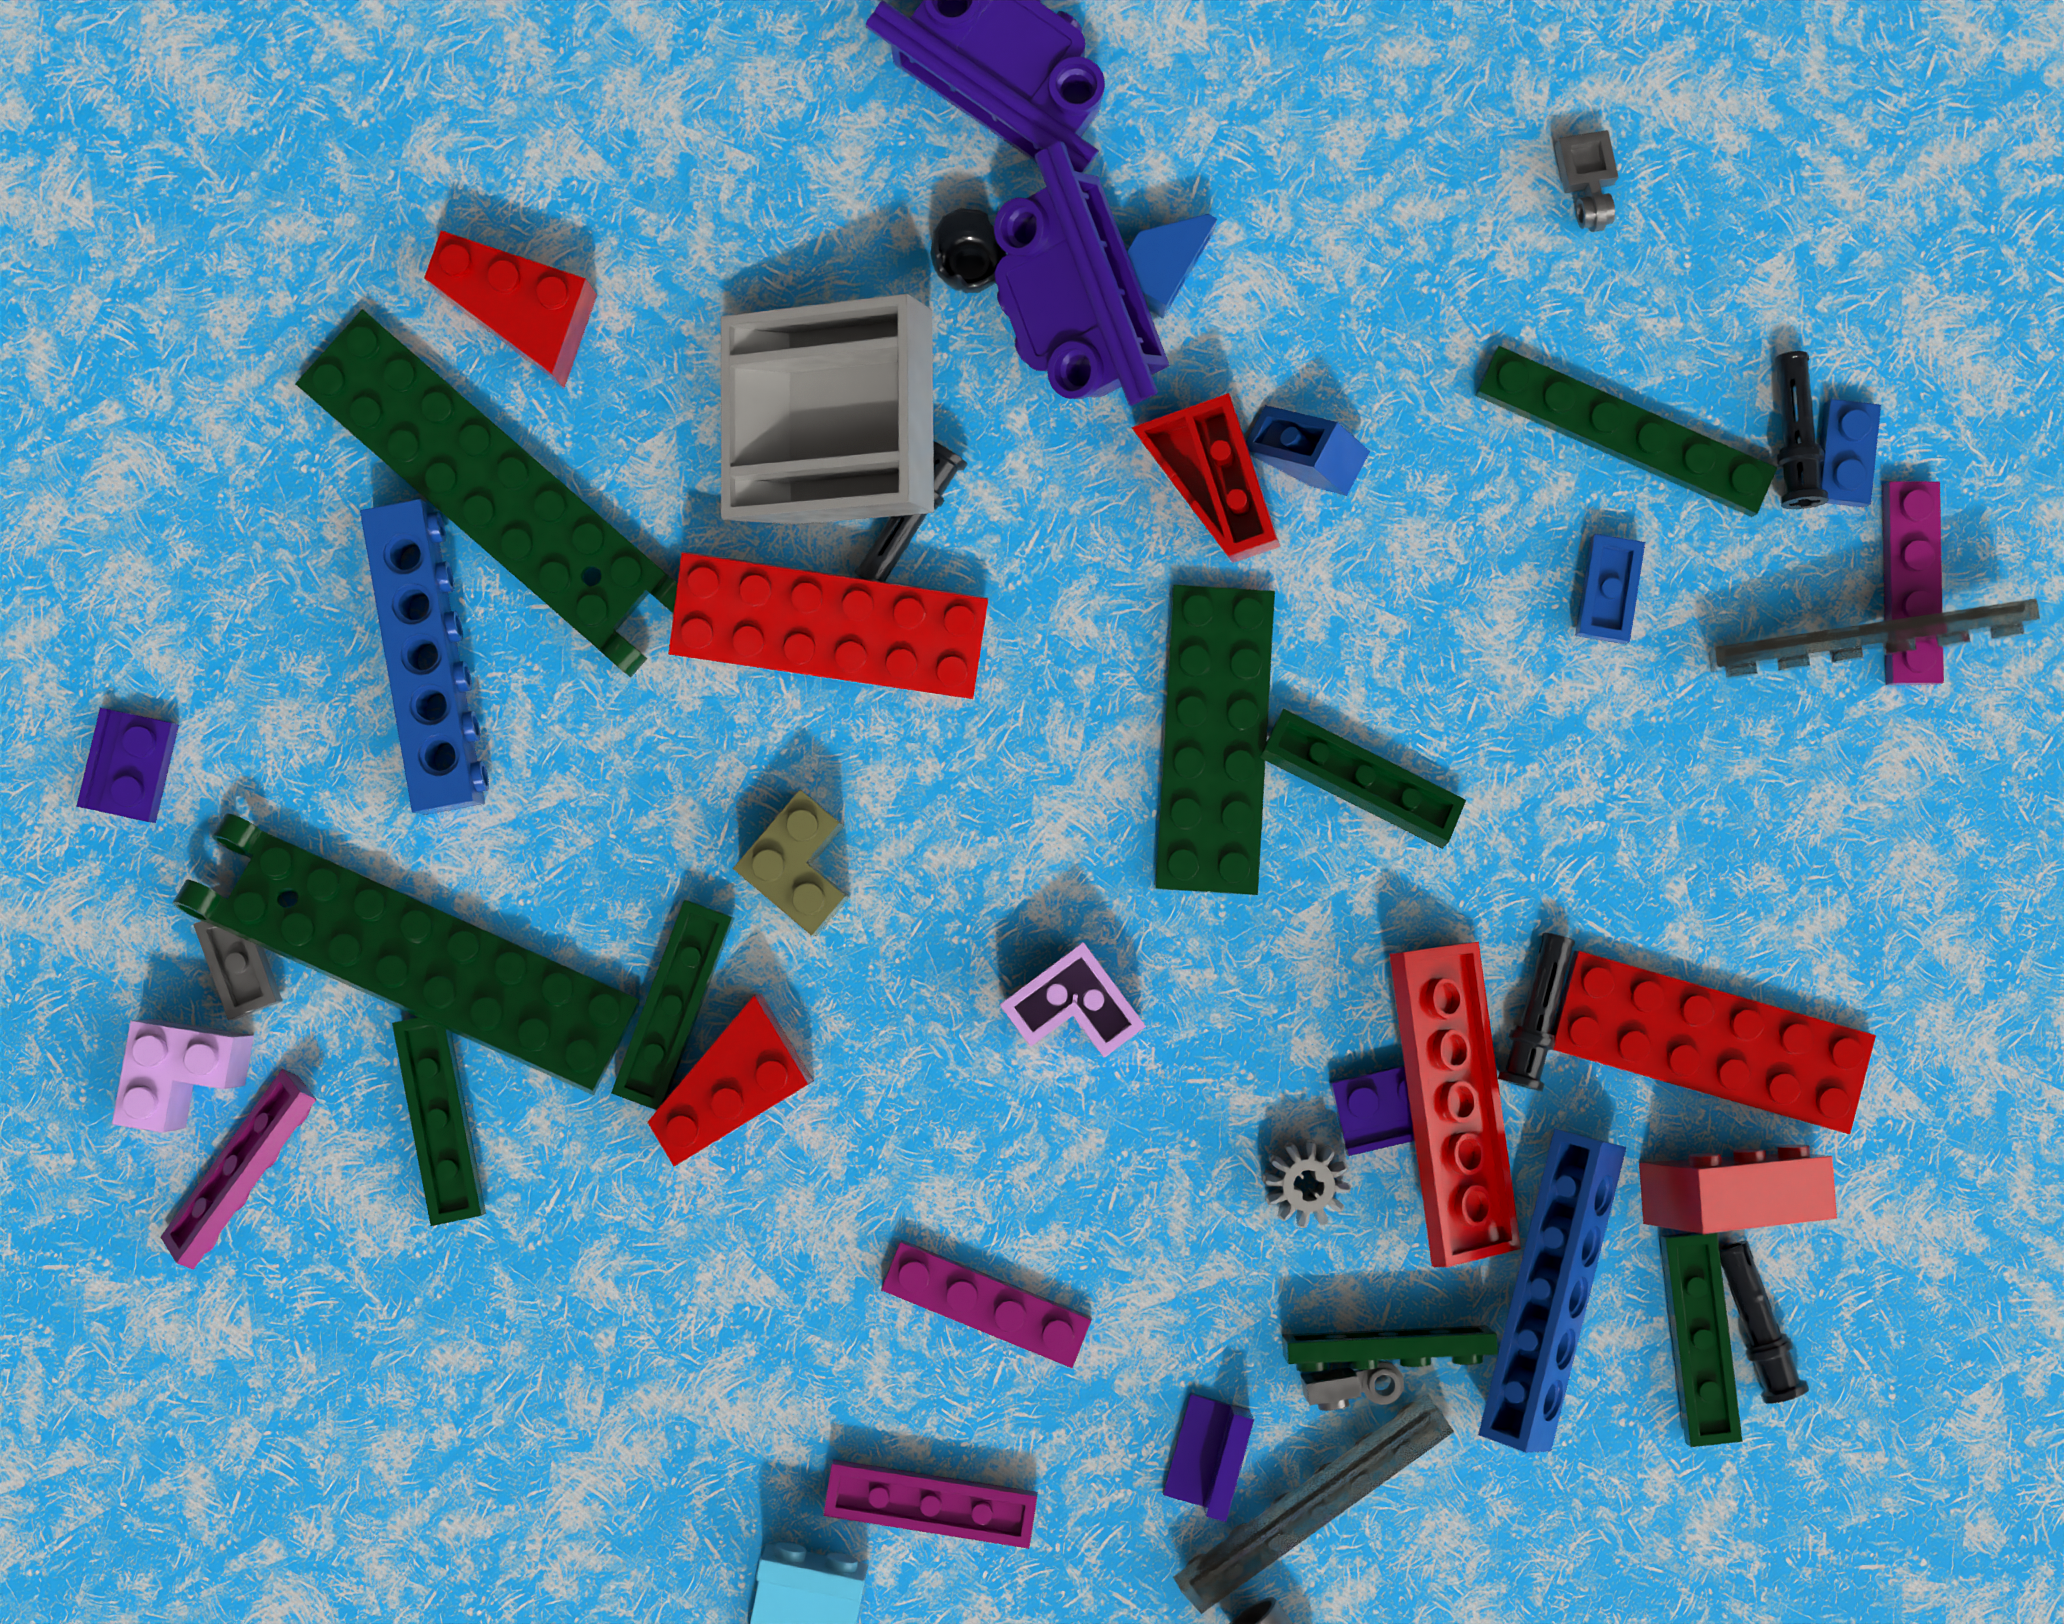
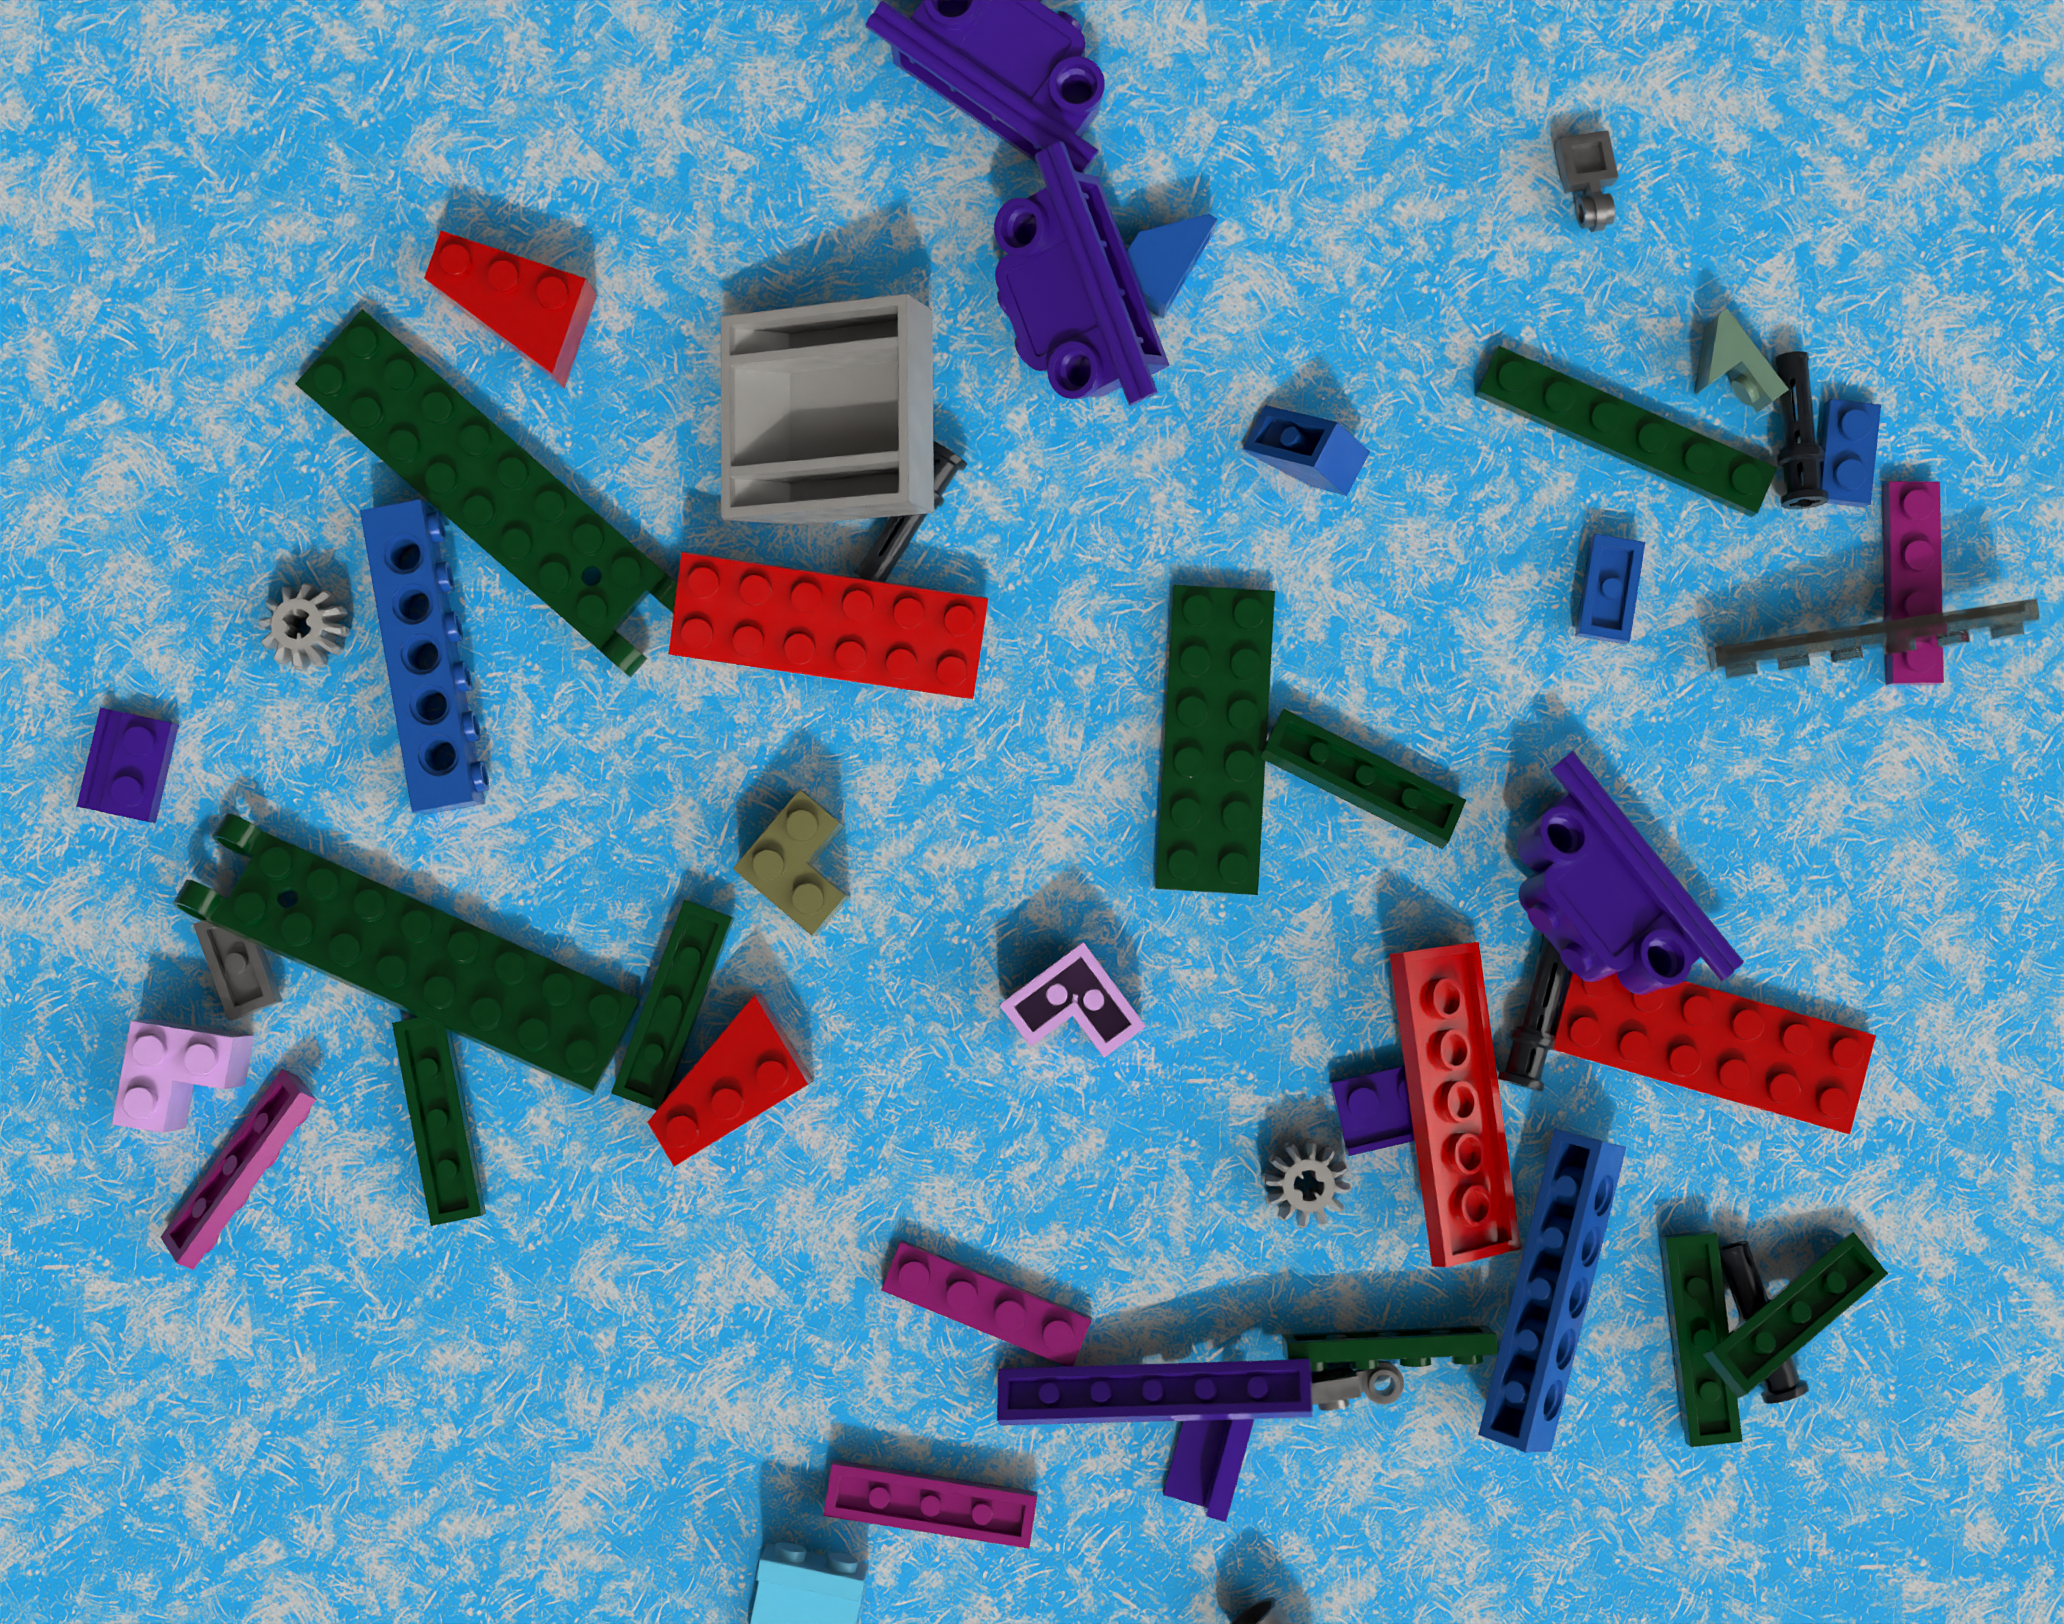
black hair [930,208,1006,293] -> none
red wedge [1131,393,1281,563] -> none
clear smoke plate [1173,1394,1454,1614] -> none
wedge [1639,1144,1837,1234] -> none
none -> light grey gear [258,583,351,671]
none -> dark purple plate [997,1359,1313,1426]
none -> dark purple brick [1517,751,1744,995]
none -> sand green slope [1695,308,1789,413]
none -> dark green plate [1703,1232,1888,1398]

